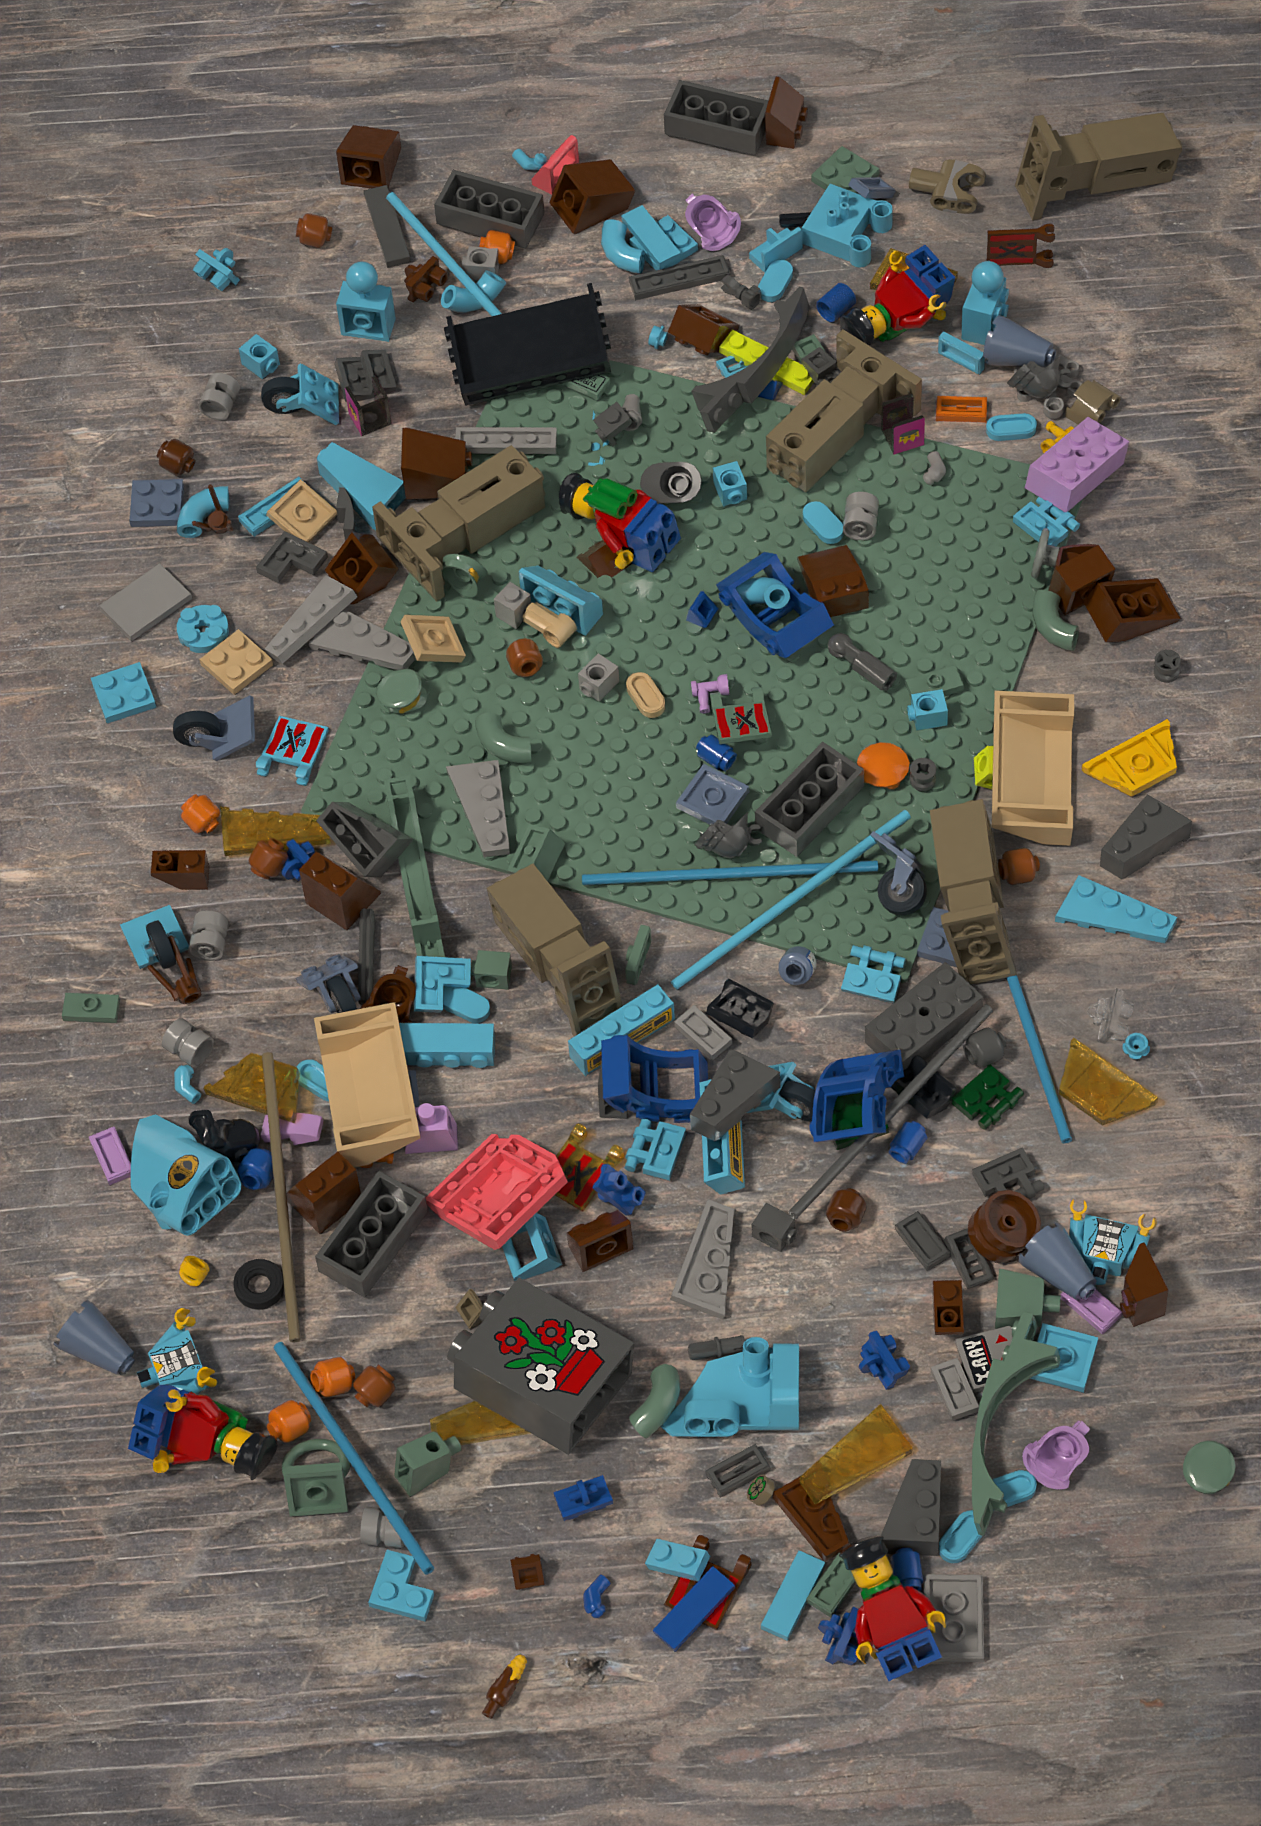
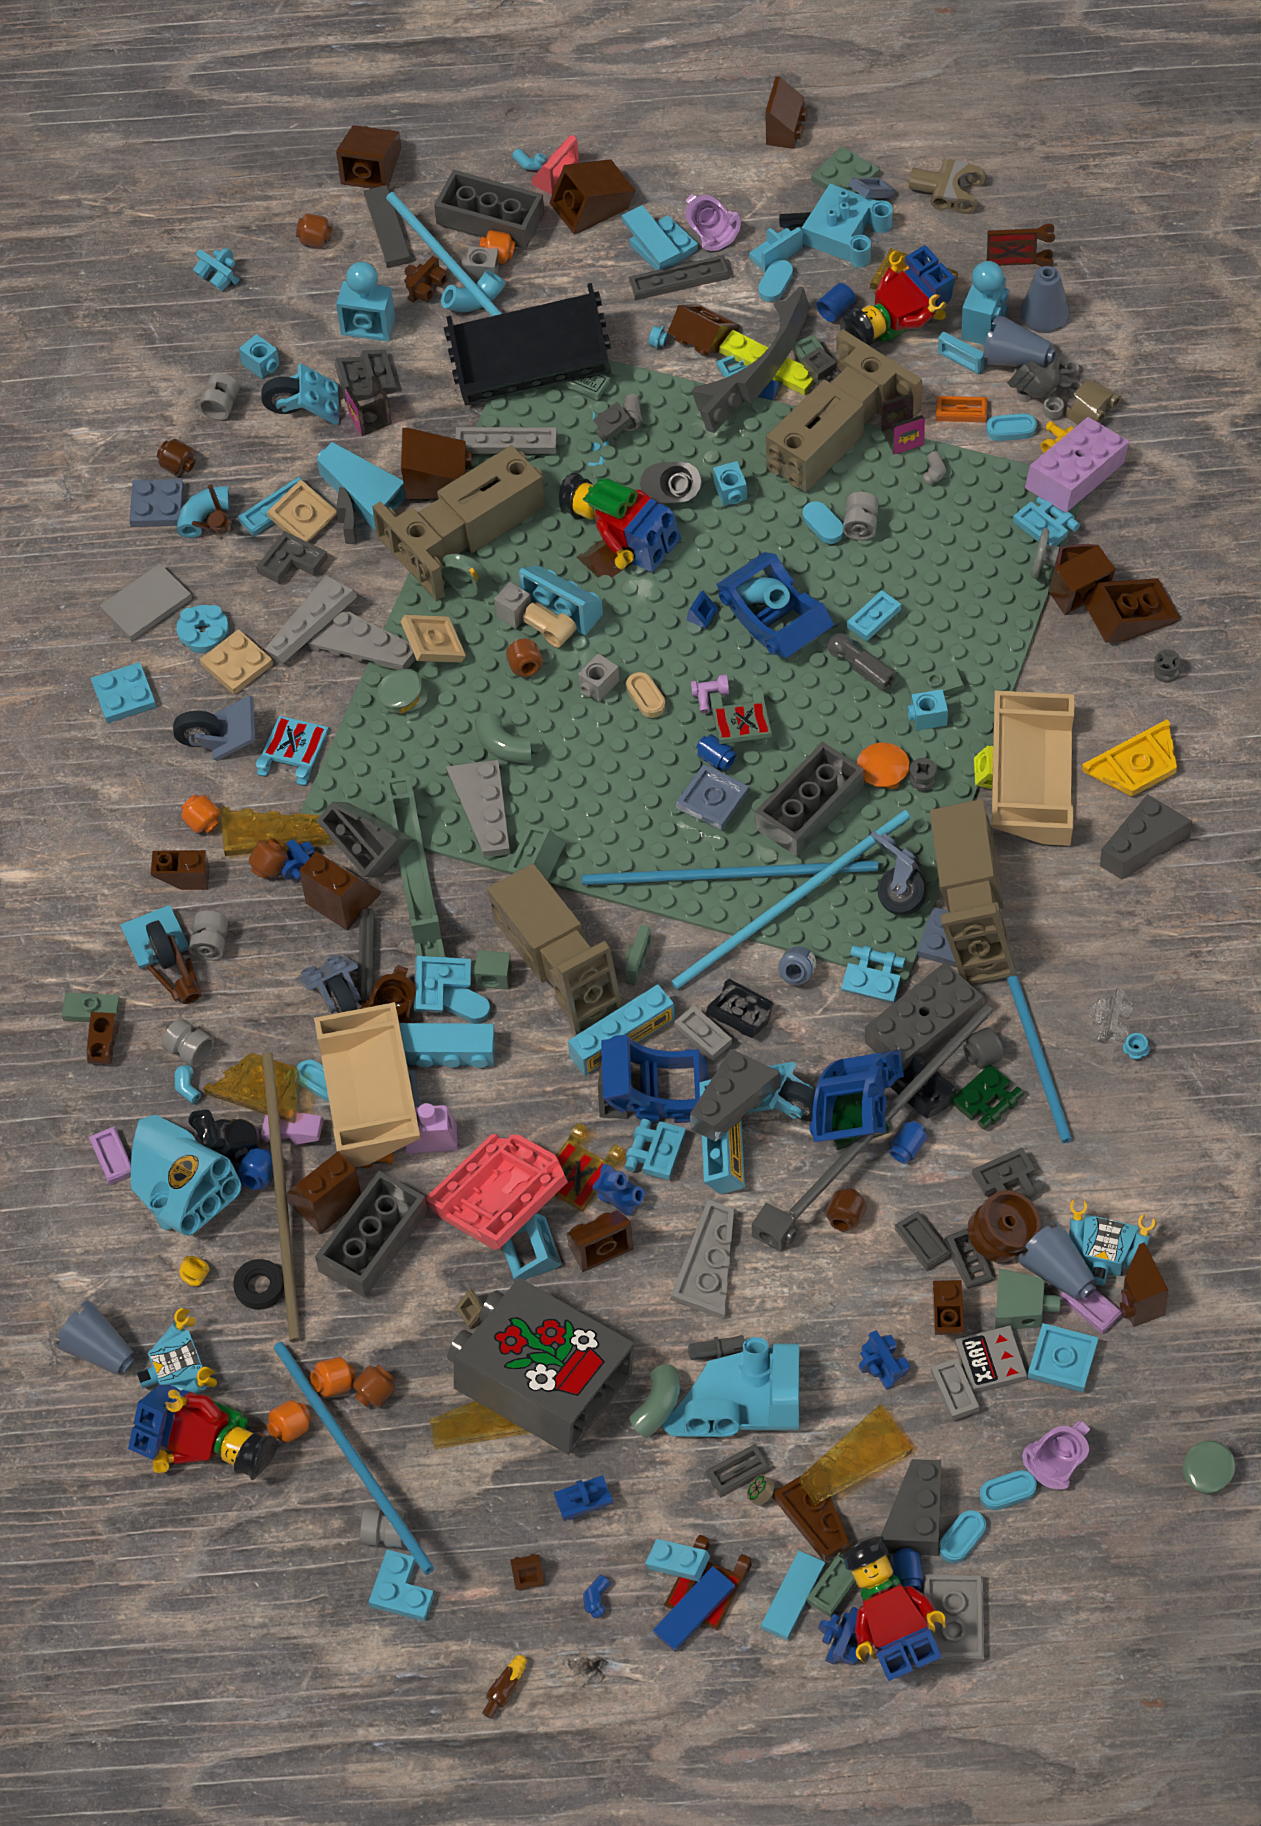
sand green tile [282,1439,351,1516] -> none
reddish brown slope [325,532,399,605] -> none
sand green torso [394,1432,462,1497] -> none
medium azure cylinder [601,219,645,274] -> none
dark grey brick [664,80,769,155] -> none
dark grey helmet [694,812,762,858] -> none
dark grey piece [720,275,762,310] -> none
reddish brown slope [797,545,869,617] -> none
sand green slope [972,1311,1061,1536] -> none
dark orange head [998,848,1040,885] -> none
dark tan brick [1015,113,1182,221] -> none
sand green cylinder [1033,590,1079,651] -> none
medium azure wing [1055,875,1177,943] -> none
clear yellow wing [1059,1038,1158,1126] -> none
none -> reddish brown leg [87,1012,119,1065]
none -> medium azure plate [847,590,901,642]
none -> sand blue cone [1020,266,1070,333]

